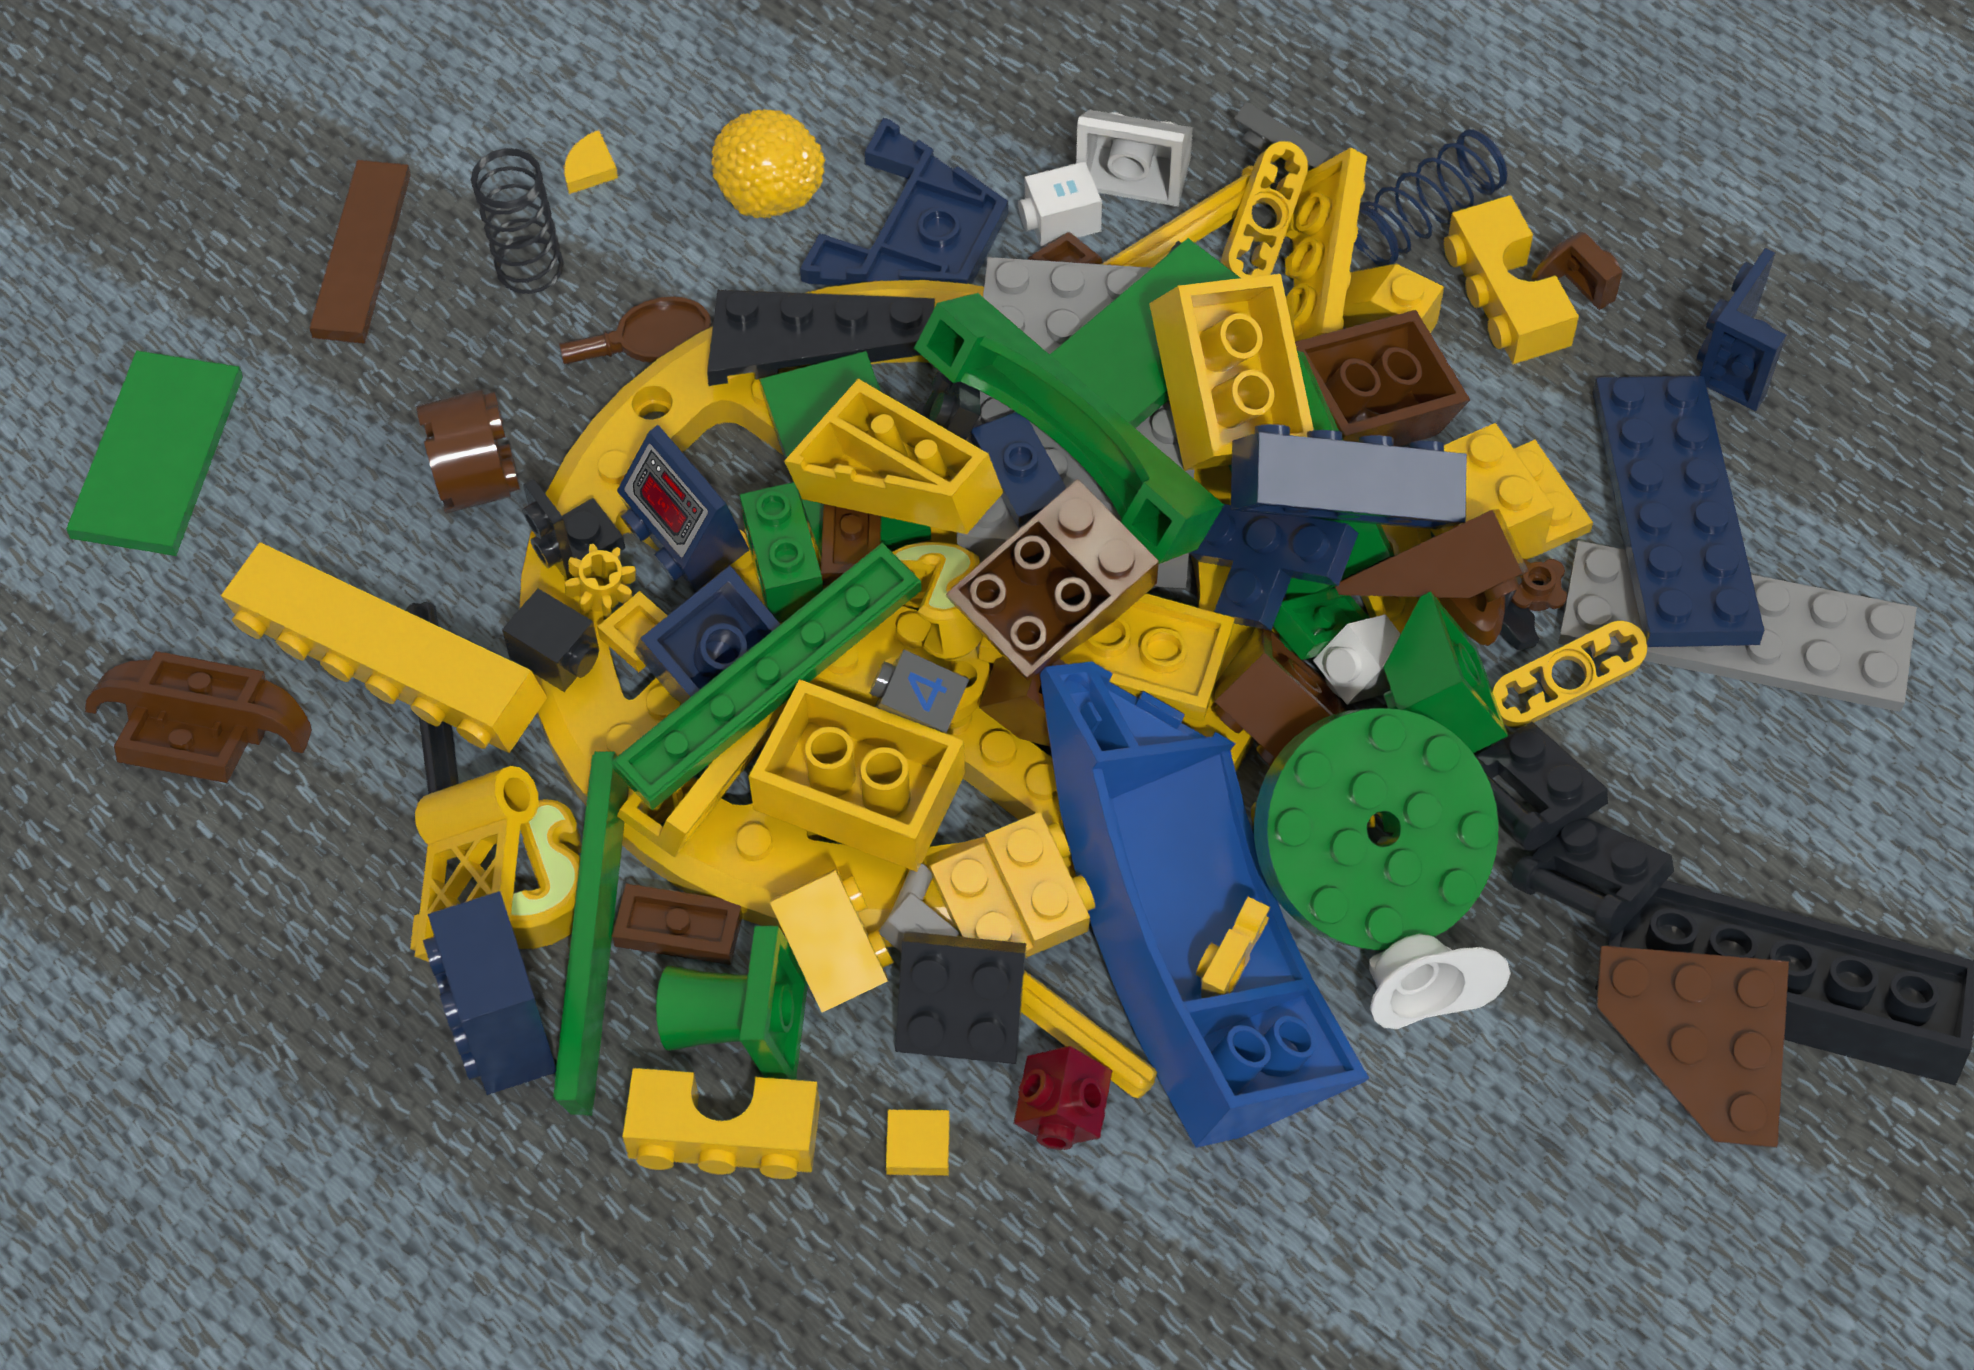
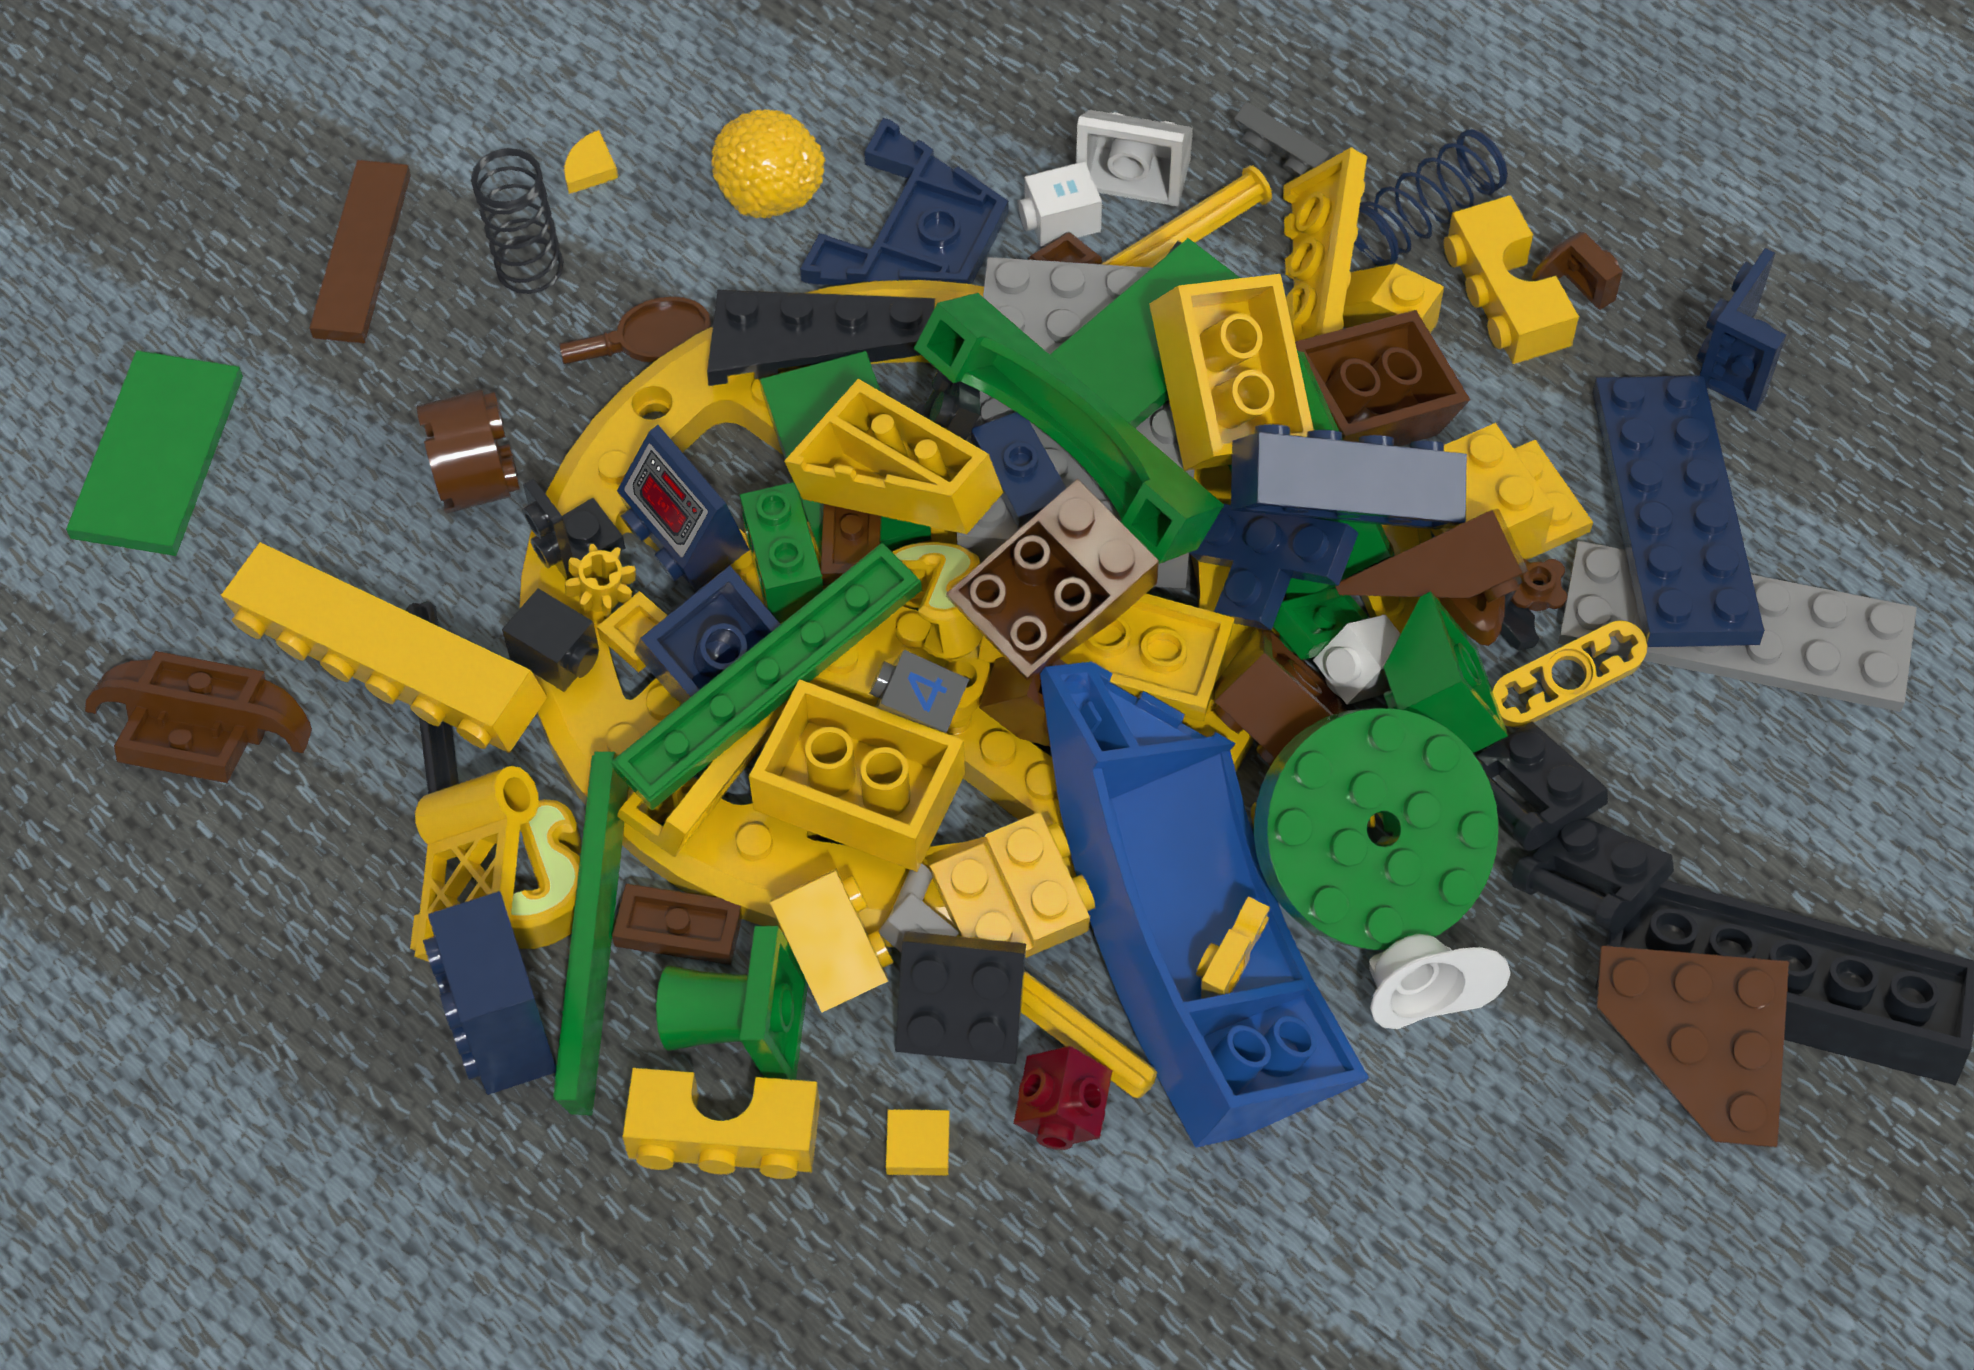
yellow beam [1220,141,1308,278] -> none

